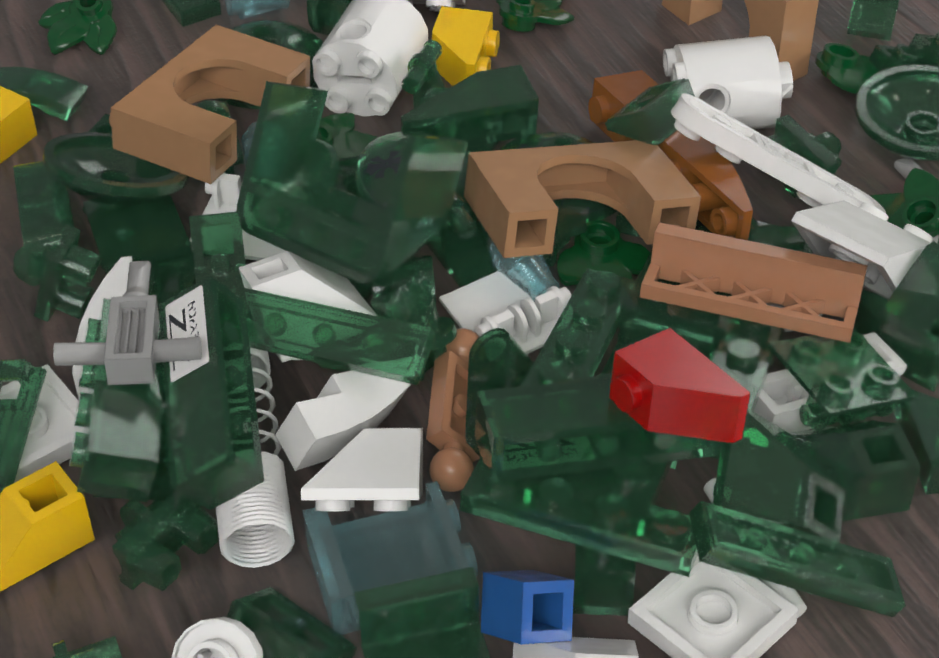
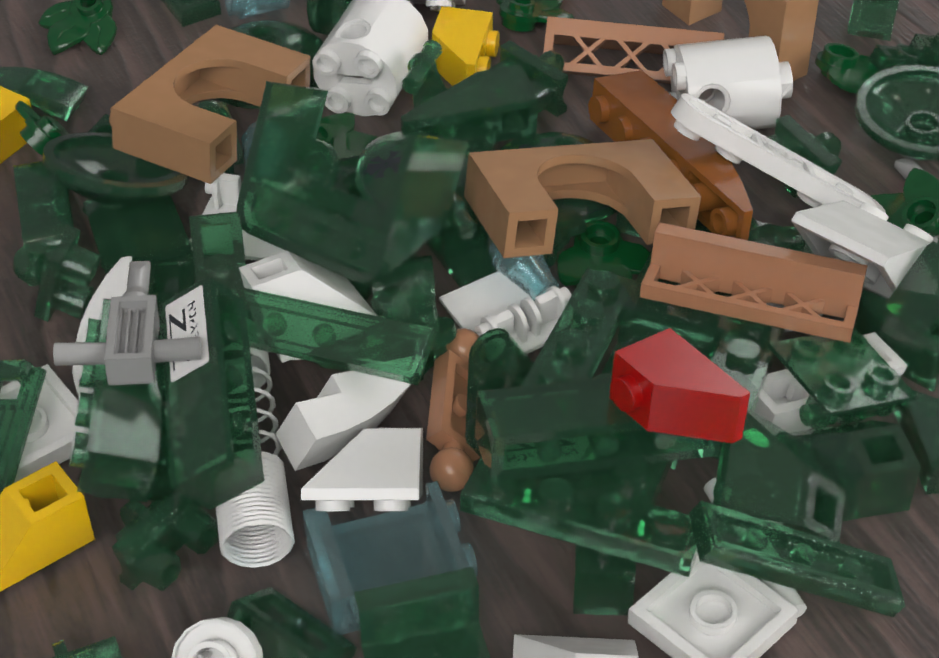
blue brick [481,570,574,645] -> none
clear green slope [605,78,695,145] -> none
none -> dark green plate [15,100,85,172]
none -> clear green hips [488,40,568,117]
none -> nougat fence [541,16,724,84]

